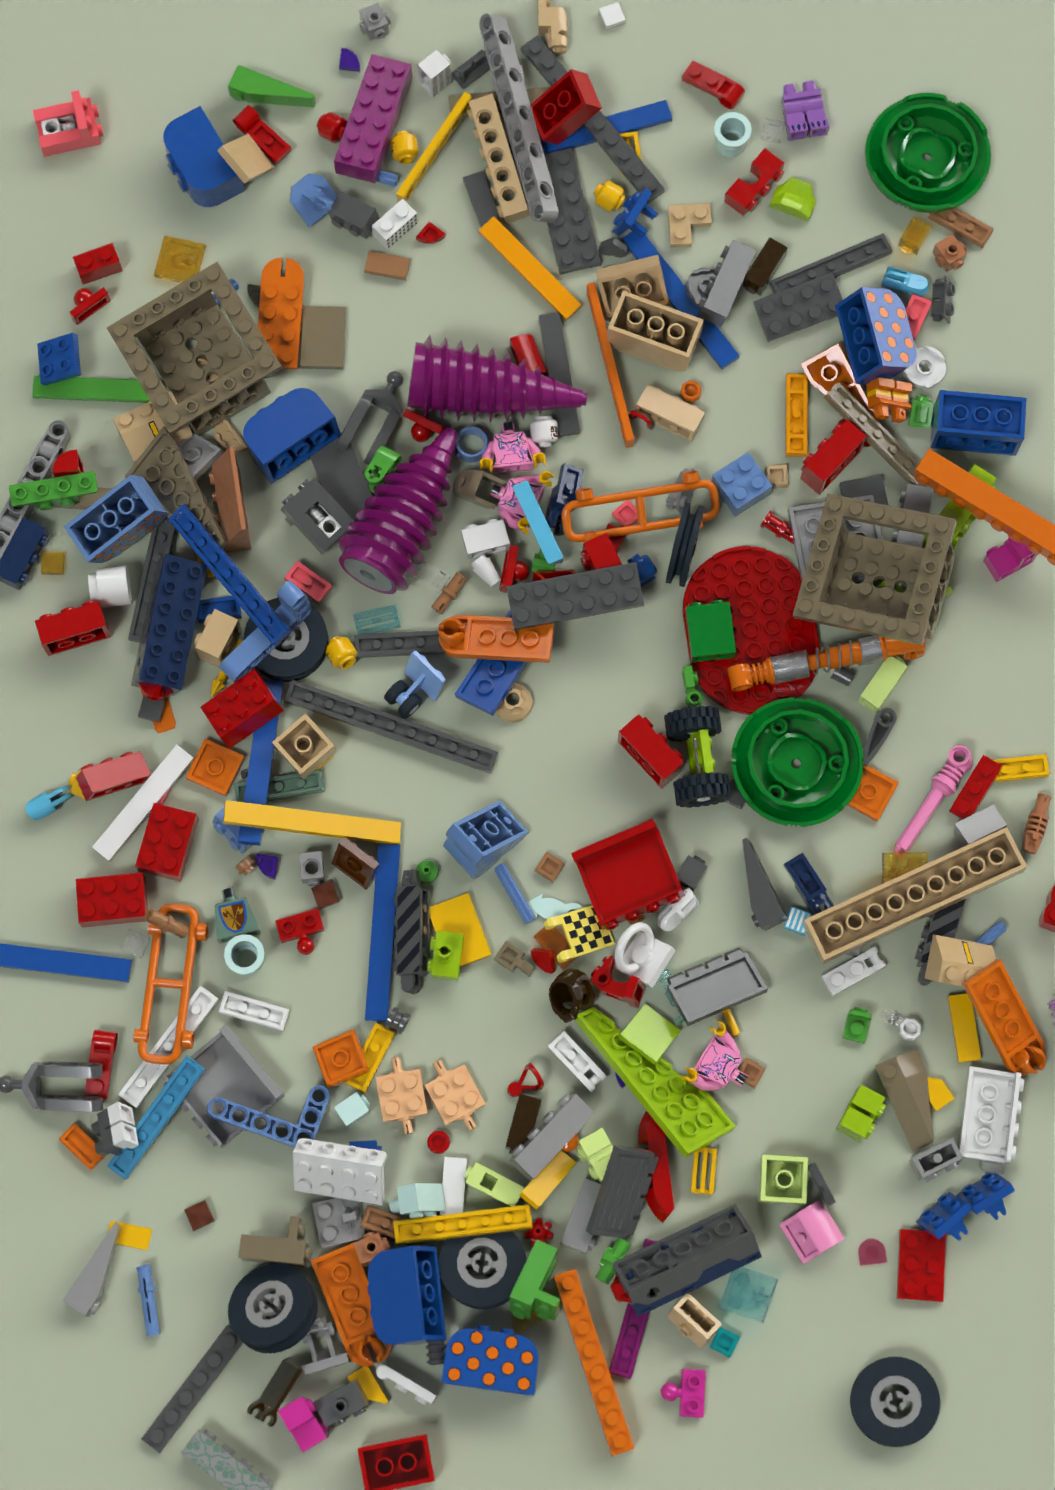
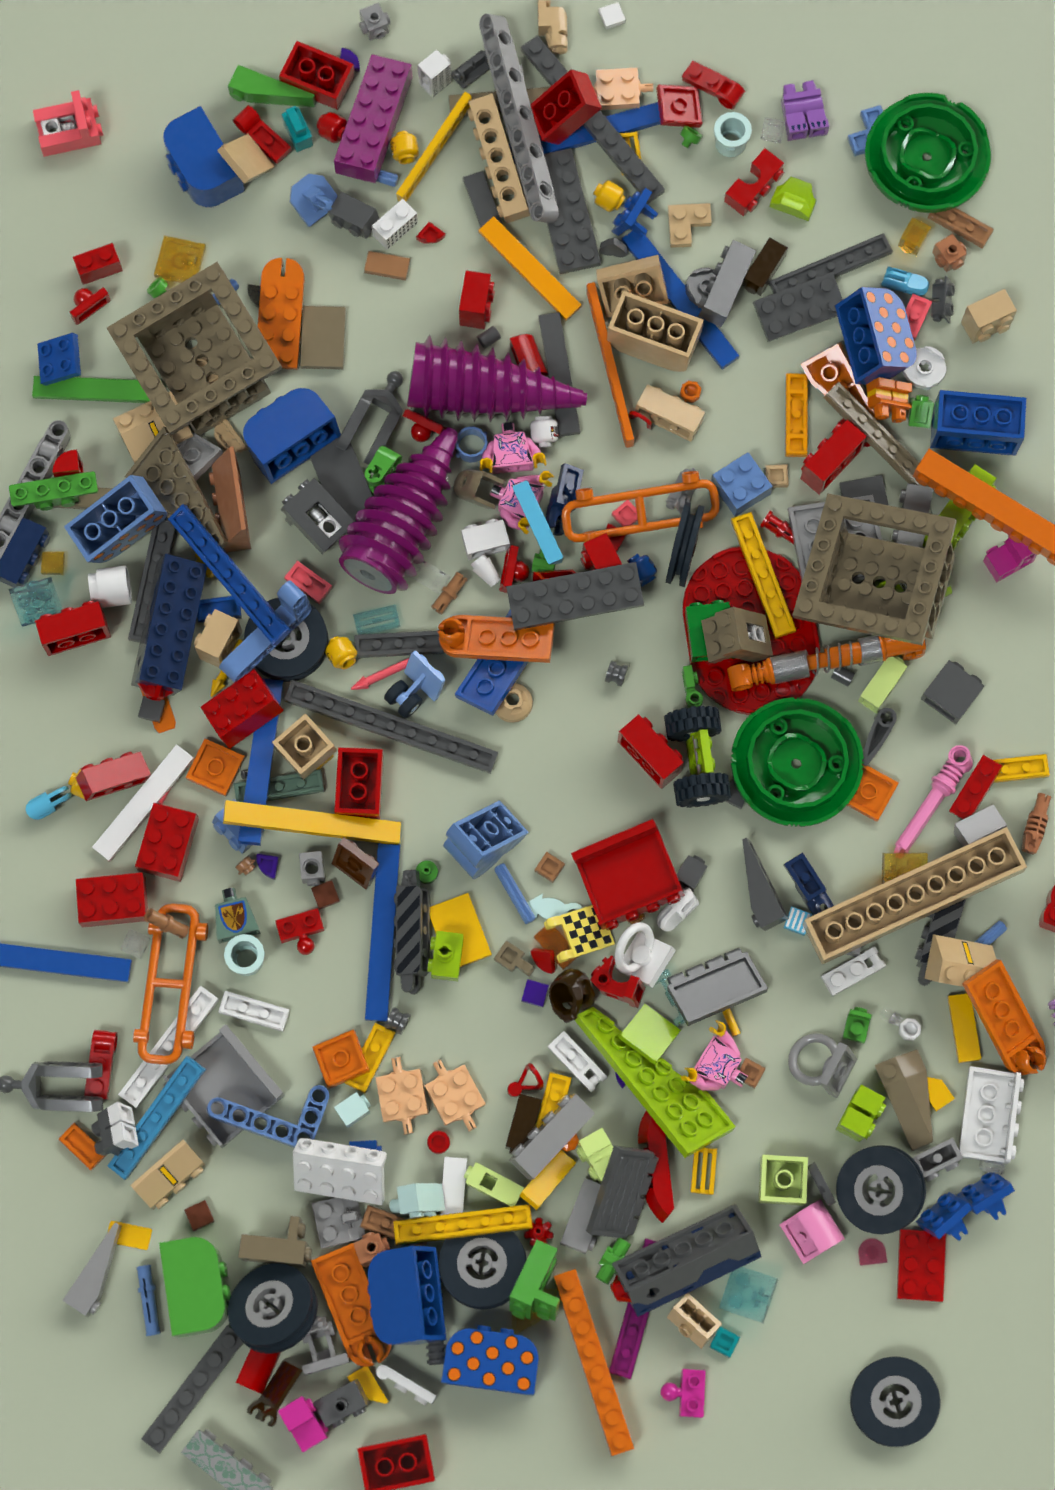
none -> clear light blue plate [9,577,63,627]
none -> tan slope [130,1140,205,1210]
none -> bright green tile [147,277,168,298]
none -> bright green brick [159,1237,231,1338]
none -> red brick [235,1349,281,1394]
none -> red brick [279,41,355,110]
none -> teal piece [282,106,313,152]
none -> red brick [334,747,384,820]
none -> coral piece [351,658,409,690]
none -> red brick [459,270,495,330]
none -> dark grey hinge [477,326,501,349]
none -> dark purple tile [521,979,549,1008]
none -> yellow tile [536,1072,572,1128]
none -> light nougat plate [593,68,653,110]
none -> dark grey wheel [605,661,628,686]
none -> plate [656,85,702,128]
none -> bright green tile [680,126,702,148]
none -> dark tan brick [701,607,773,664]
none -> yellow tile [731,512,796,639]
none -> light grey tile [788,1034,857,1098]
none -> black wheel [836,1145,926,1234]
none -> medium blue tile [848,105,883,156]
none -> dark grey brick [921,660,984,725]
none -> tan brick [961,289,1017,343]

